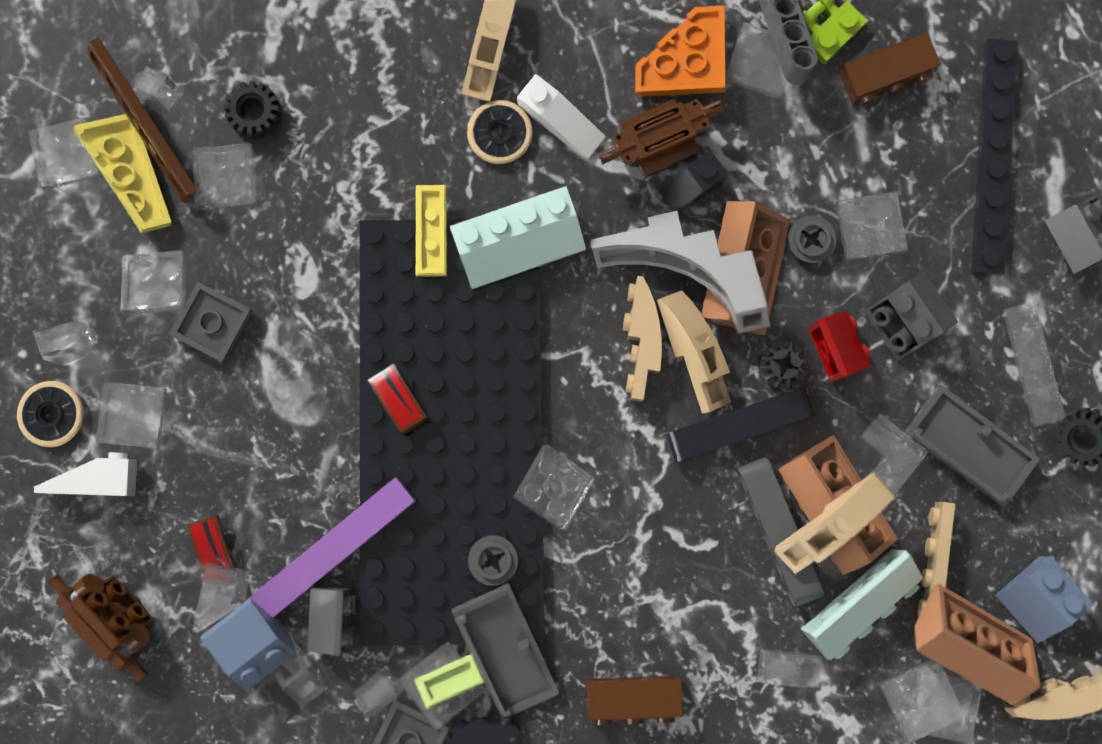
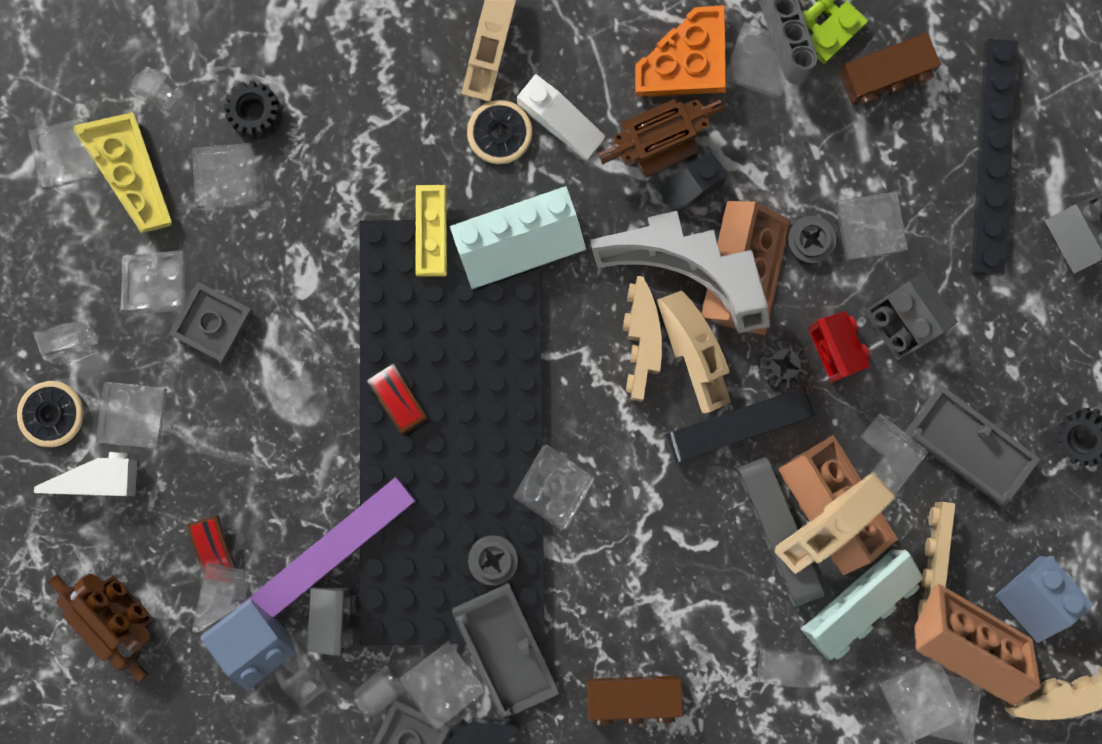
reddish brown tile [88,37,197,204] -> none
yellowish green tile [414,654,485,710] -> none
clear tile [1003,302,1066,427] -> none

